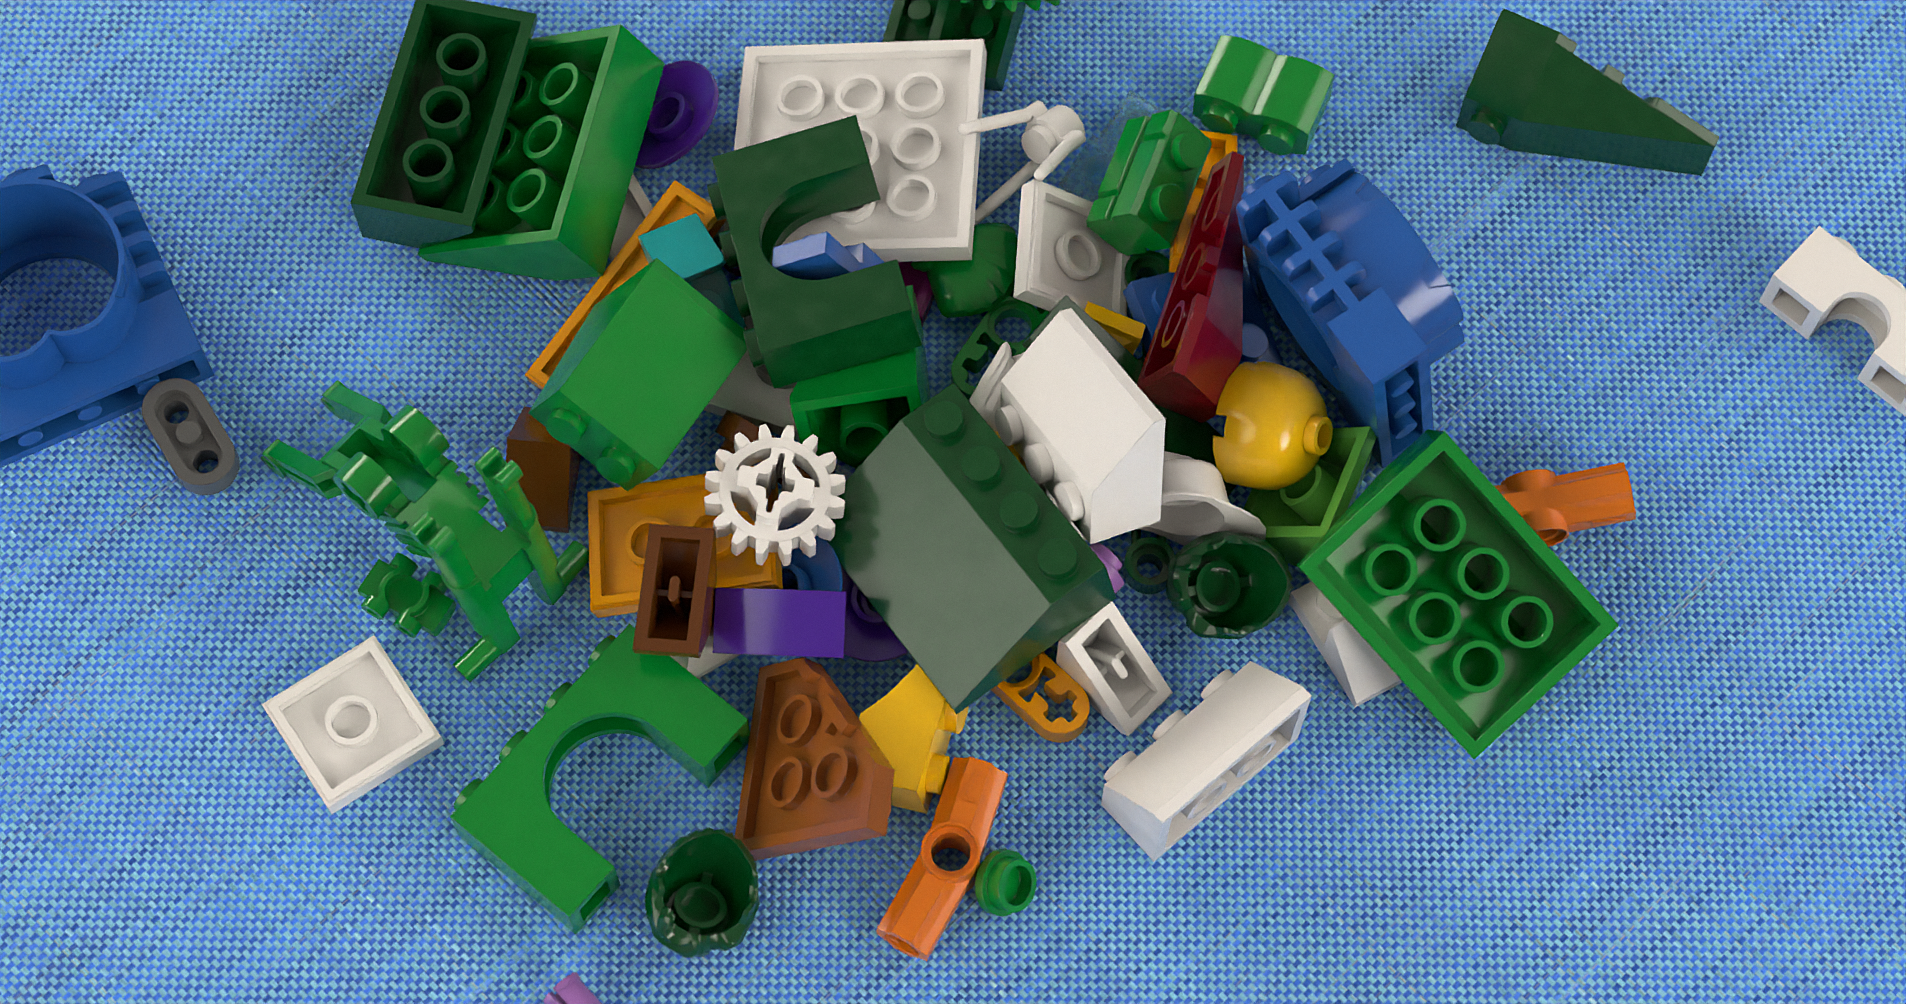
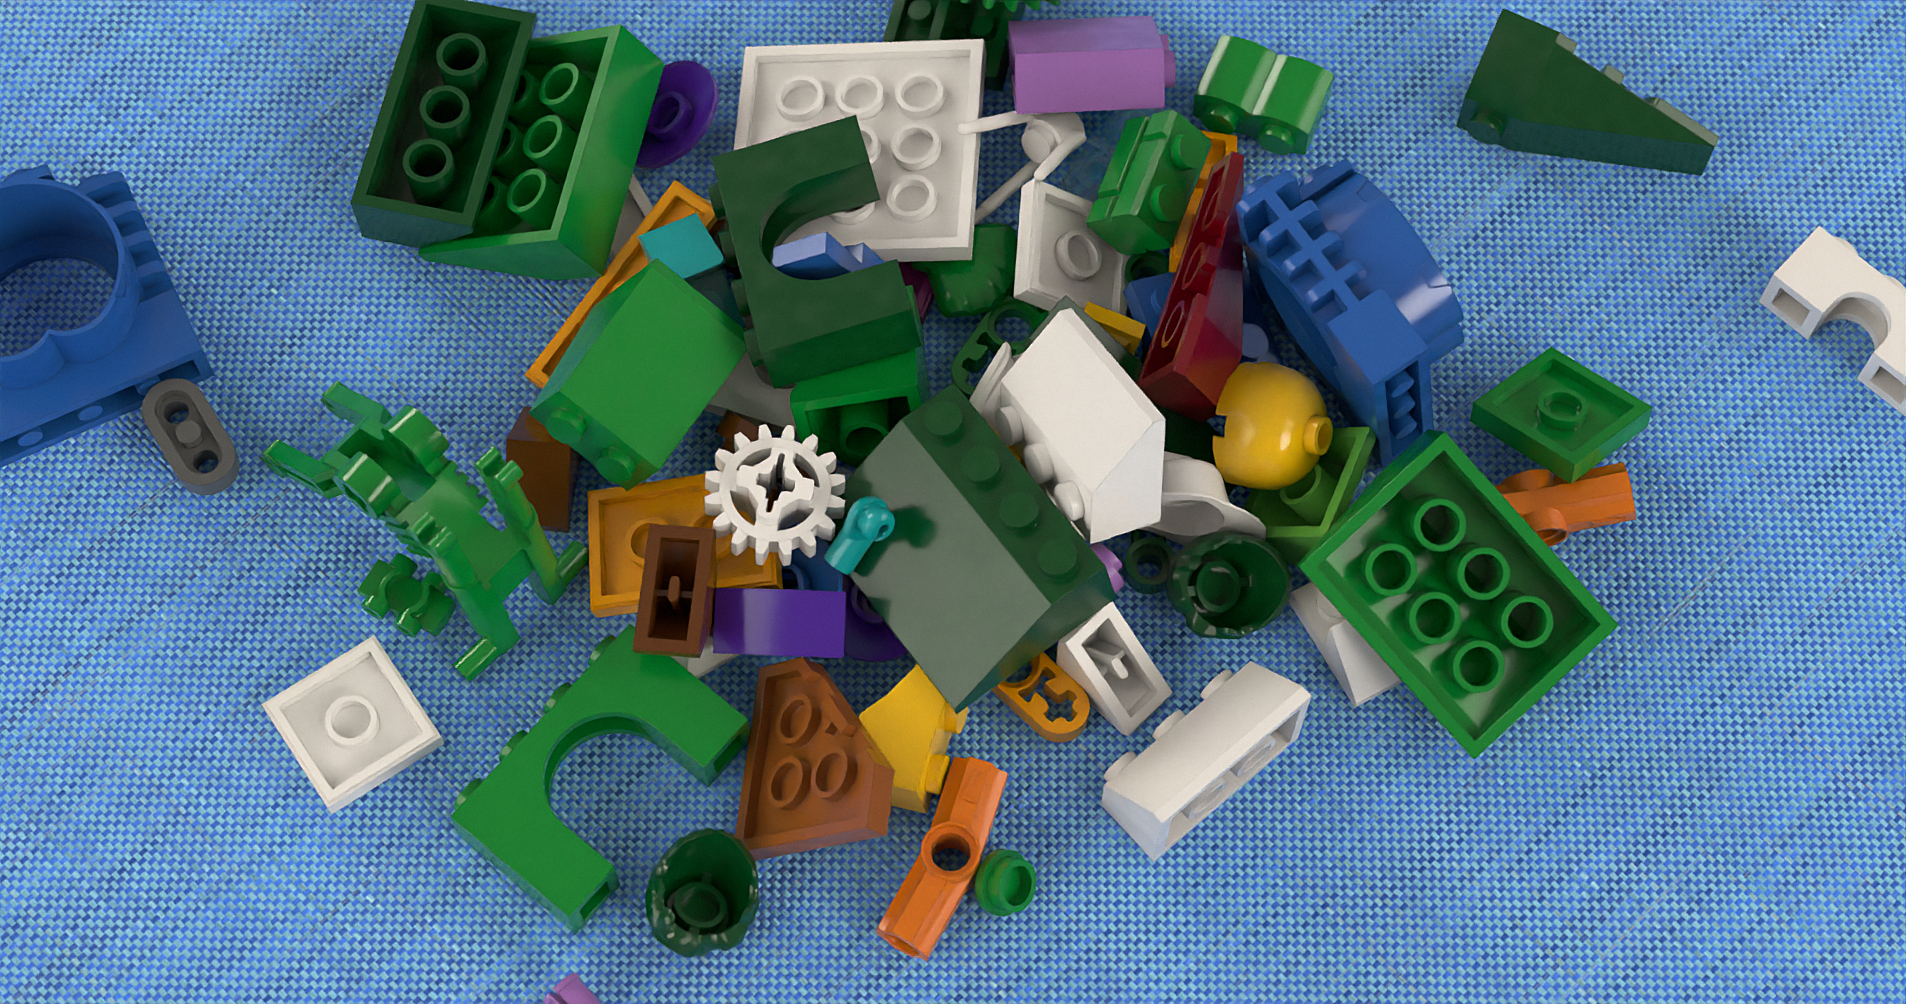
none -> teal arm [824,496,895,575]
none -> medium lavender brick [1008,15,1176,114]
none -> green plate [1470,347,1652,484]

